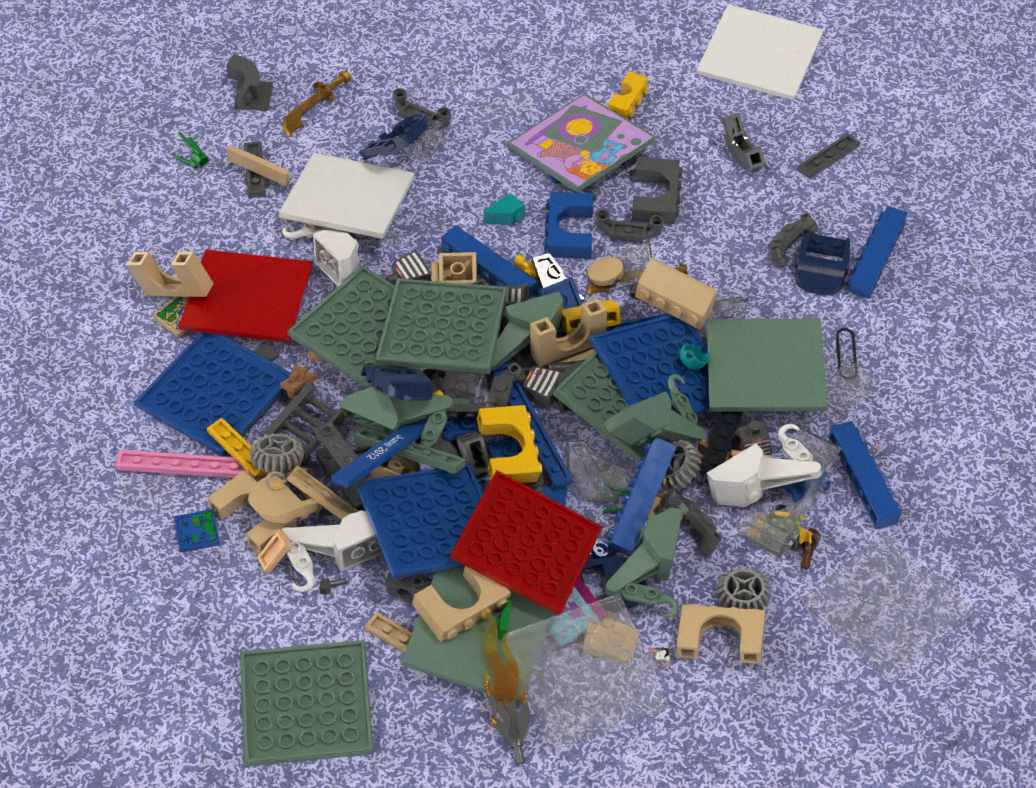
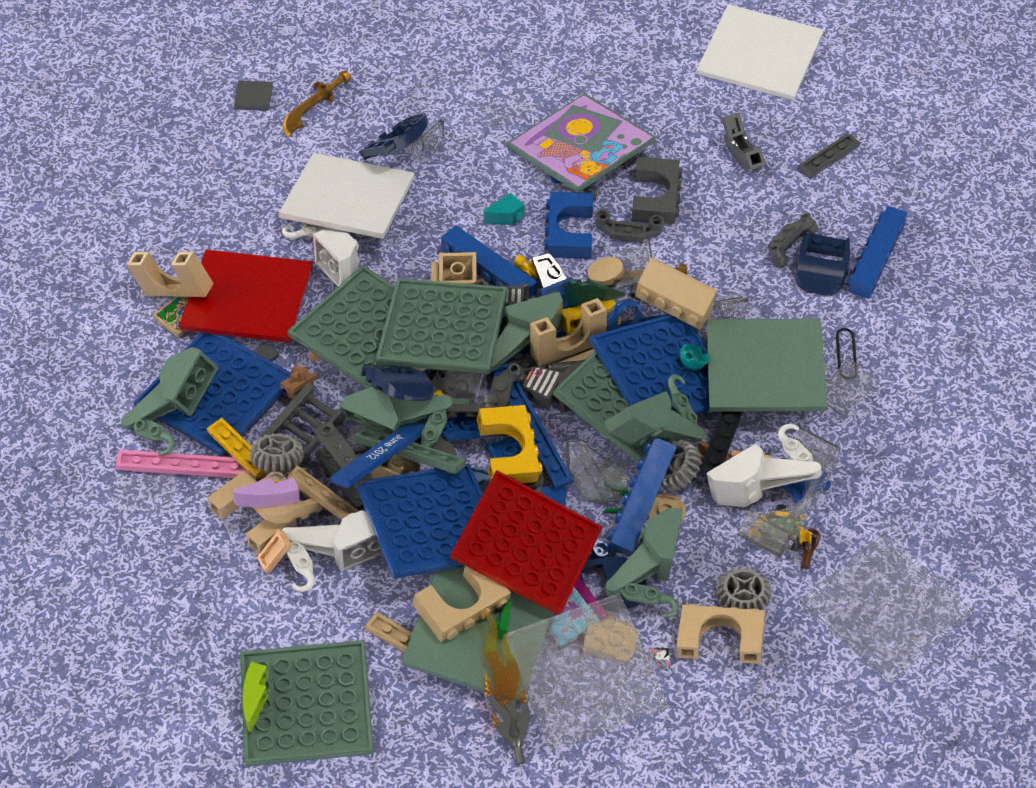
green plant [174,132,209,168] -> none
tile [174,509,220,553] -> none
dark grey arch [226,54,261,109] -> none
tan tile [226,145,290,187] -> none
dark grey tile [244,141,266,198] -> none
dark grey hand [319,578,347,594] -> none
dark grey torso [385,250,432,285] -> none
dark grey brick [386,572,432,603] -> none
dark grey plate [393,88,451,129] -> none
dark grey torso [456,431,489,475] -> none
yellow arch [608,71,649,119] -> none
dark grey plate [660,488,722,555] -> none
dark grey torso [731,420,772,455] -> none
blue brick [828,421,902,529] -> none
none -> sand green slope [121,347,219,455]
none -> lavender slope [233,478,300,508]
none -> lime slope [243,661,269,732]
none -> clear green slope [564,279,626,308]
none -> blue piece [606,299,643,331]

